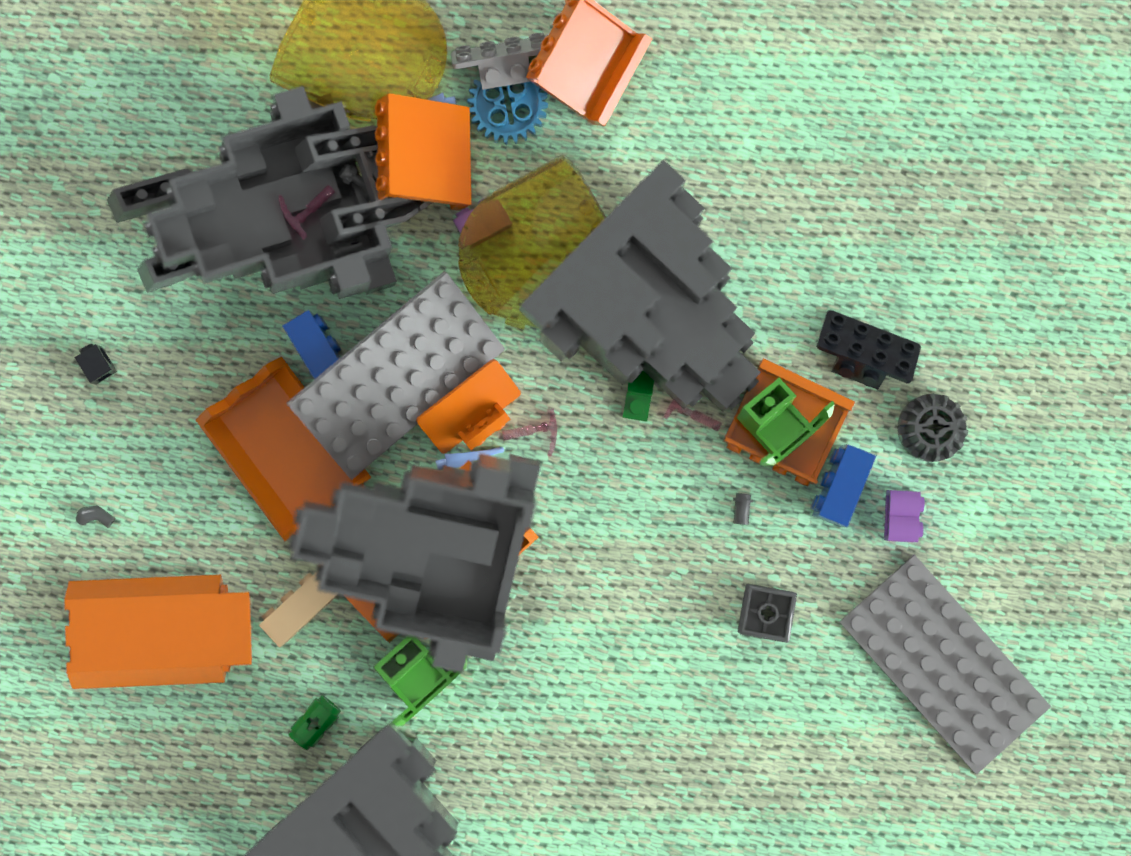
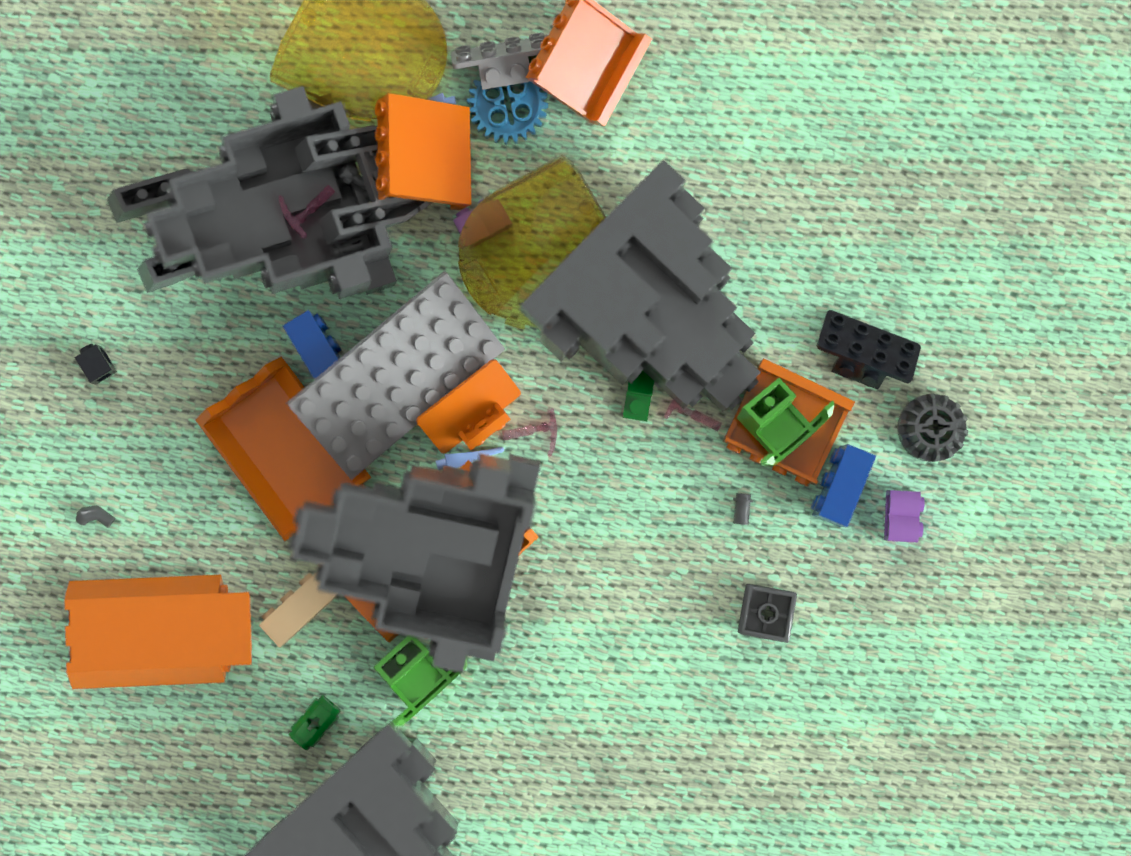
light grey plate [839,555,1051,775] -> none

